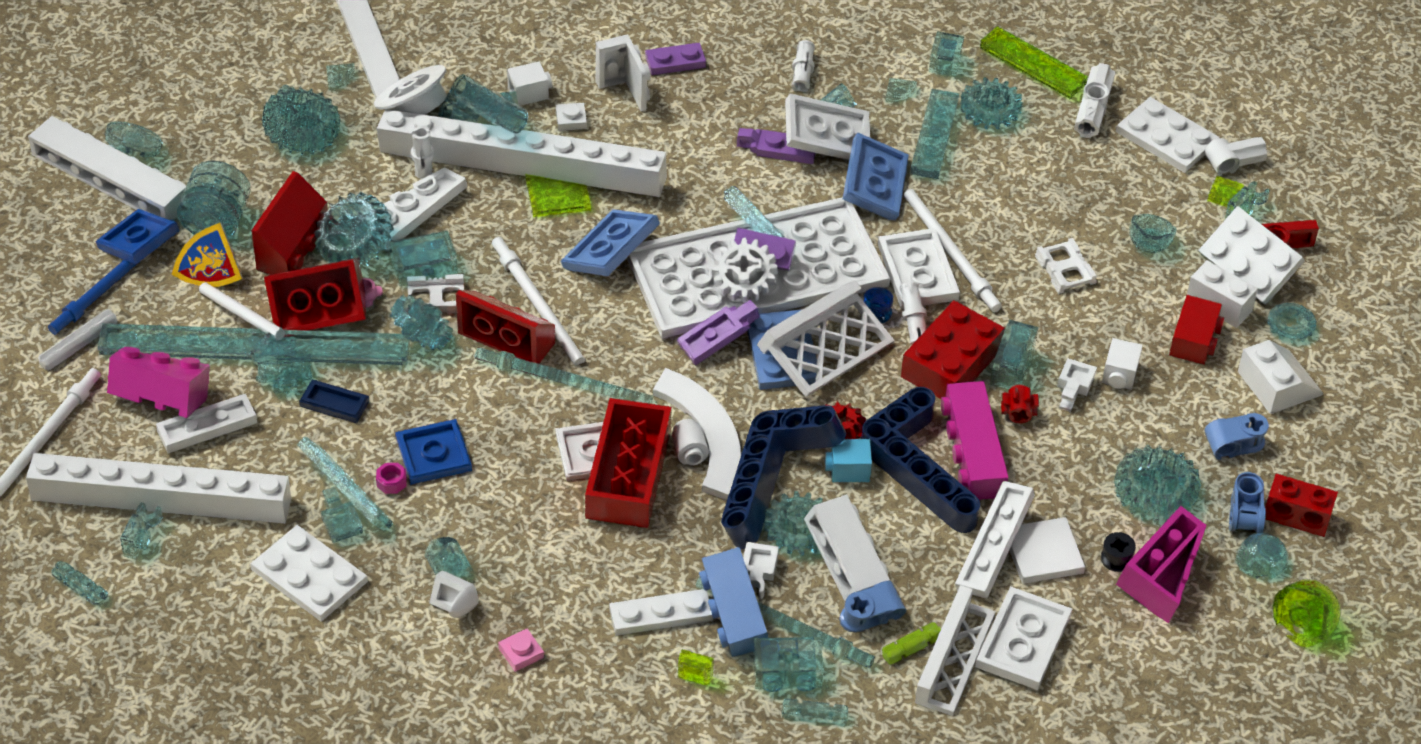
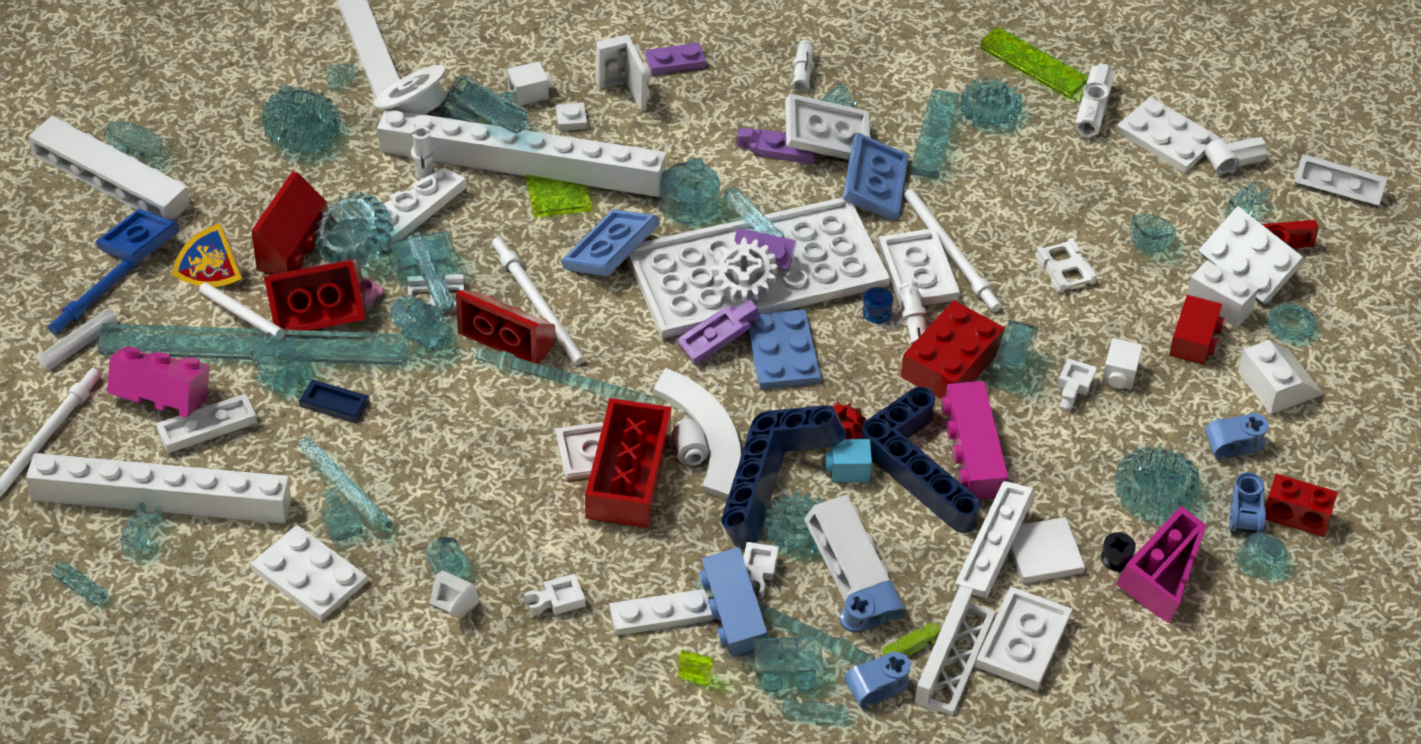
clear light blue wheel [177,161,251,238] -> none
dark pink tile [376,463,407,494] -> none
blue tile [395,419,472,485] -> none
bright pink plate [498,628,544,672] -> none
white fence [757,279,895,397] -> none
clear light blue tile [885,78,917,103] -> none
clear light blue brick [929,31,964,77] -> none
red gear [1001,385,1039,424] -> none
clear neon green tile [1207,176,1244,209] -> none
clear neon green cylinder [1272,579,1341,647] -> none
none -> clear light blue axle [407,232,454,314]
none -> white plate [524,574,585,616]
none -> clear light blue brick [661,158,720,226]
none -> medium blue piece [844,652,911,709]
none -> white plate [1294,154,1388,206]

